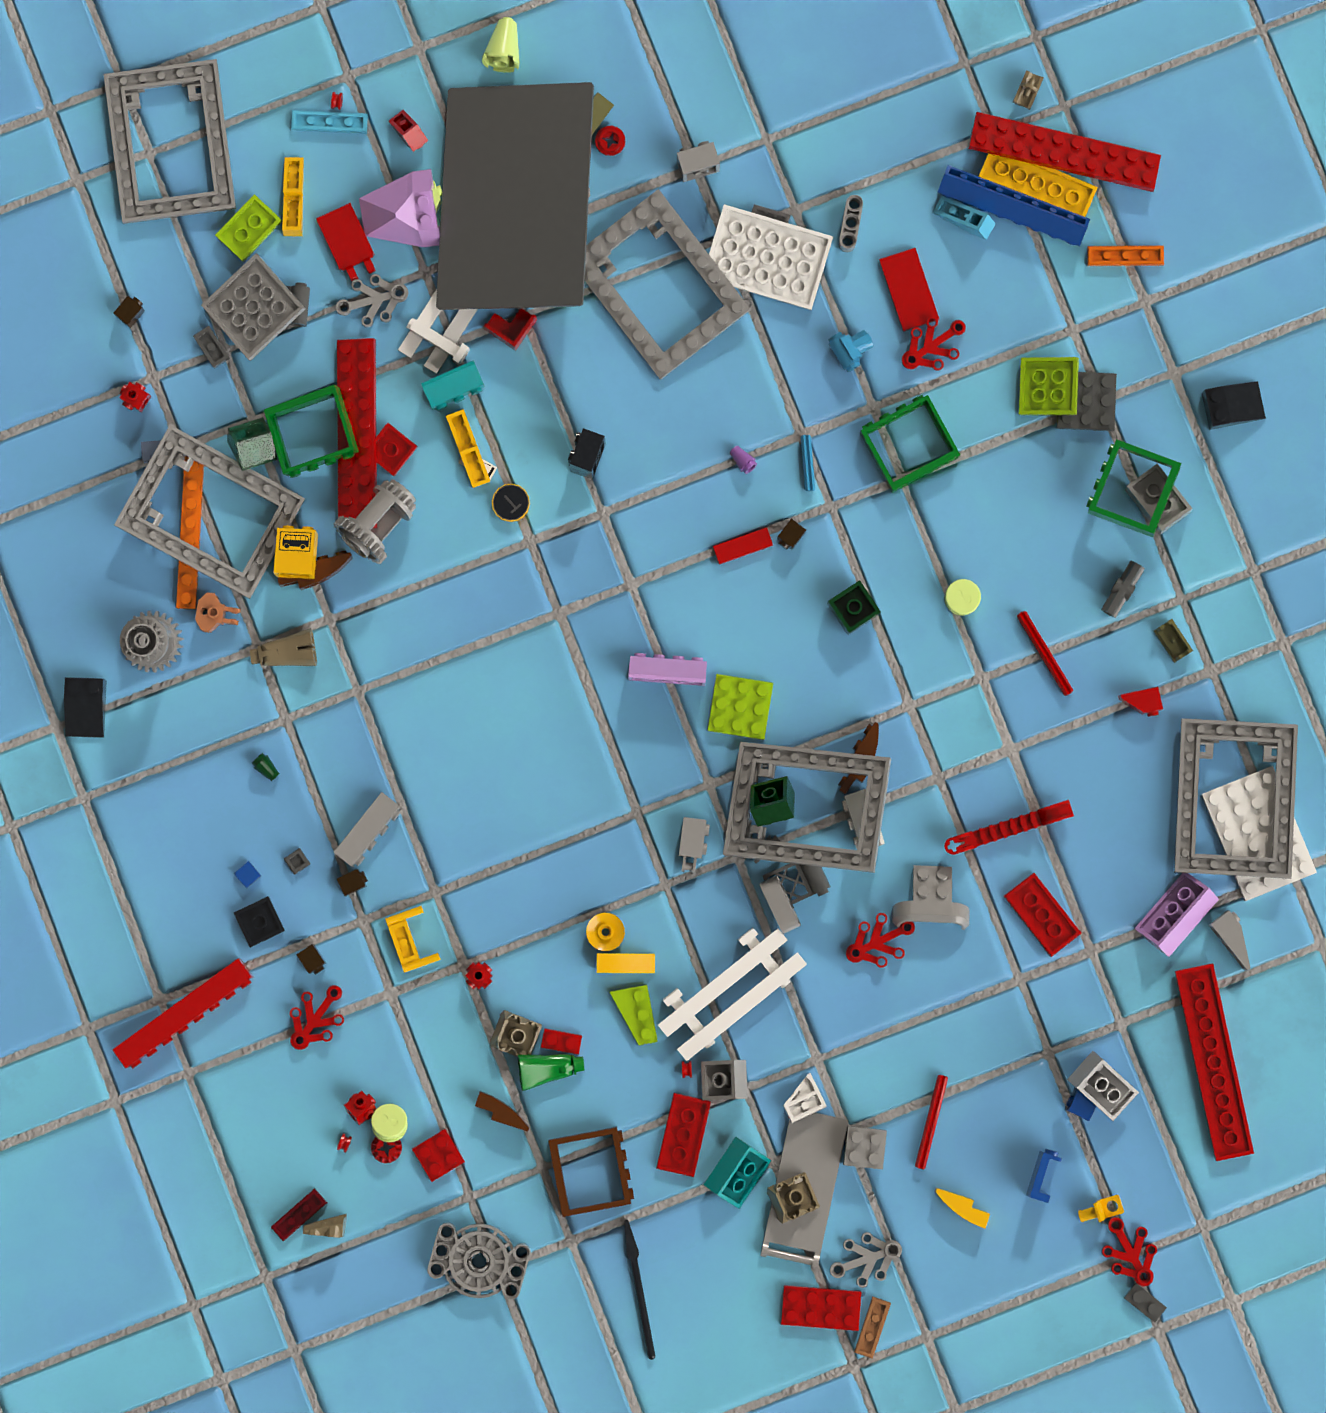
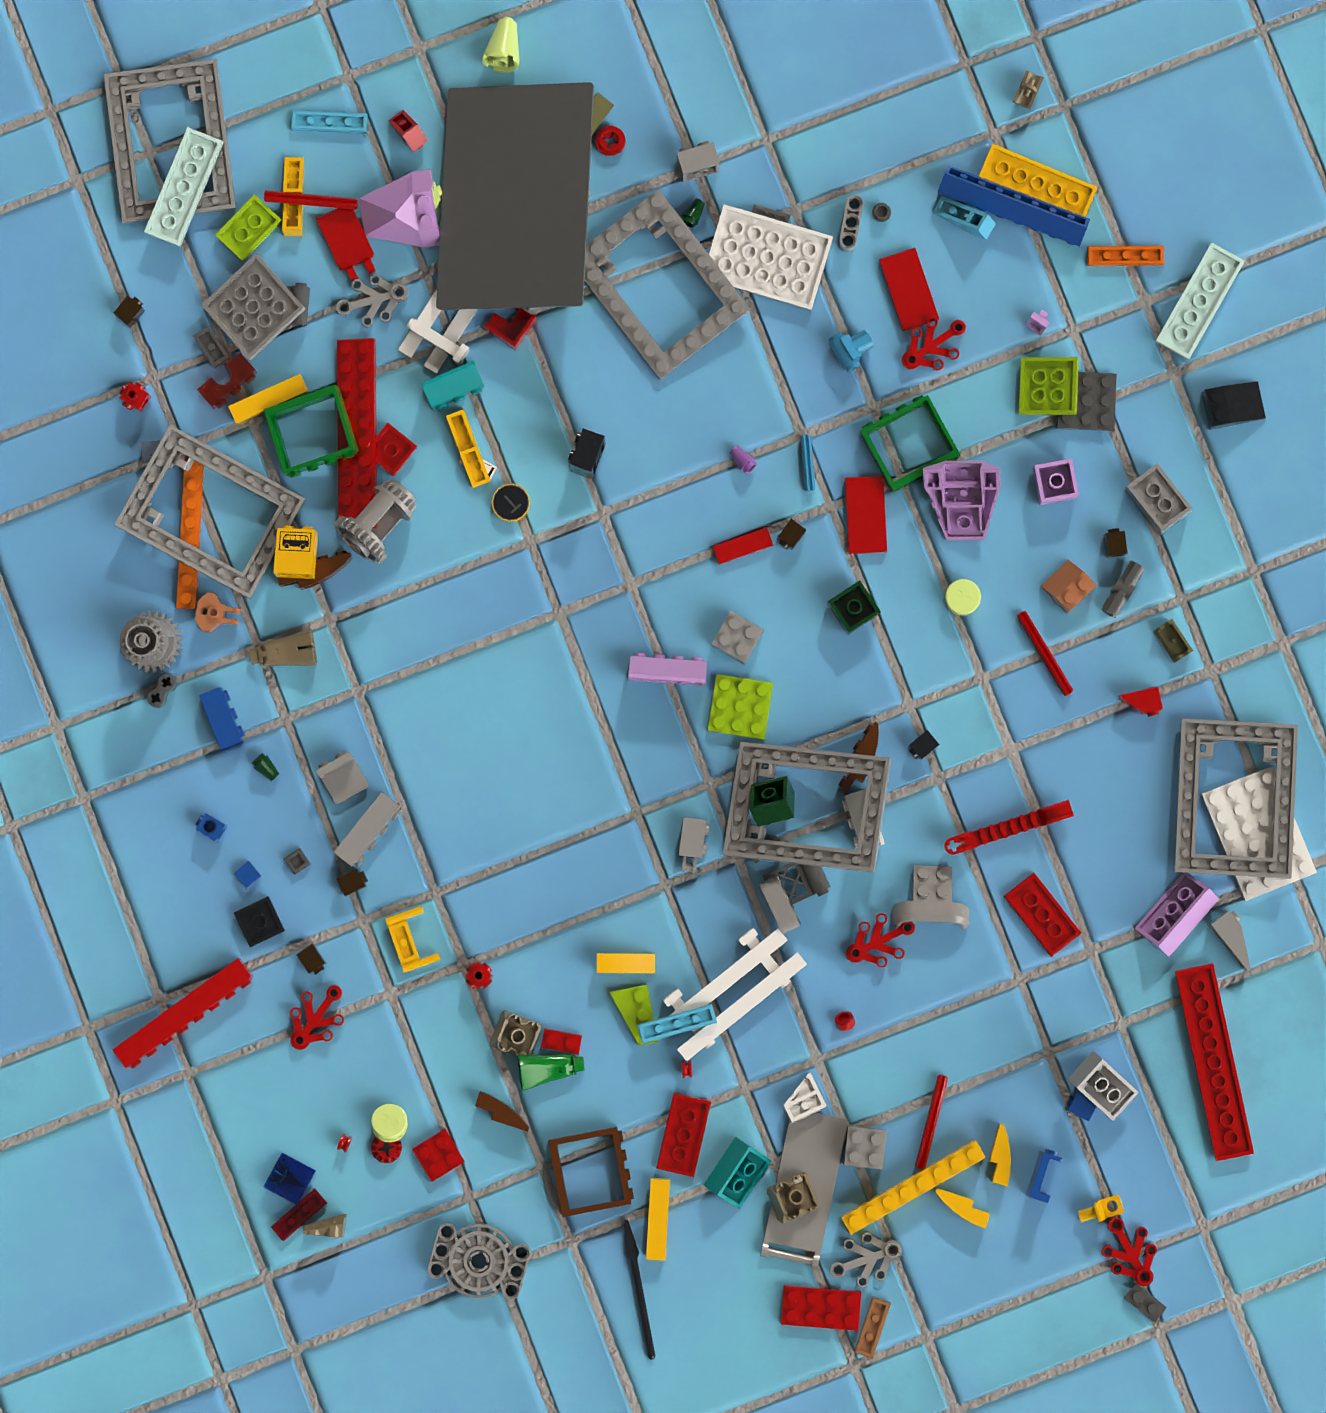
black slope [64,677,107,738] -> none
clear green slope [227,417,277,471] -> none
red bush [331,92,343,110] -> none
red brick [344,1090,376,1125] -> none
yellow dish [586,913,625,951] -> none
light grey slope [701,1060,748,1100] -> none
red plate [968,112,1161,192] -> none
green window [1086,439,1182,537] -> none
none -> light aqua plate [144,127,224,247]
none -> dark grey axle [147,674,177,708]
none -> blue brick [195,813,227,842]
none -> clear red arch [197,352,257,409]
none -> blue brick [199,687,245,750]
none -> yellow slope [228,374,308,424]
none -> clear blue tile [263,1153,316,1206]
none -> red axle [264,190,358,210]
none -> light grey bracket [316,751,369,804]
none -> medium azure tile [637,1004,717,1044]
none -> yellow slope [646,1178,670,1261]
none -> dark green cone [681,198,705,228]
none -> light grey brick [711,611,764,665]
none -> red tile [835,1011,855,1031]
none -> yellow brick [840,1140,986,1235]
none -> red tile [845,476,887,554]
none -> dark grey plate [872,203,891,222]
none -> black brick [909,730,940,760]
none -> lavender wedge [923,461,1001,540]
none -> yellow slope [988,1123,1011,1186]
none -> lavender tile [1025,310,1050,336]
none -> lavender brick [1032,458,1079,506]
none -> nougat slope [1041,560,1097,613]
none -> dark brown brick [1103,528,1128,558]
none -> light aqua plate [1155,243,1245,360]

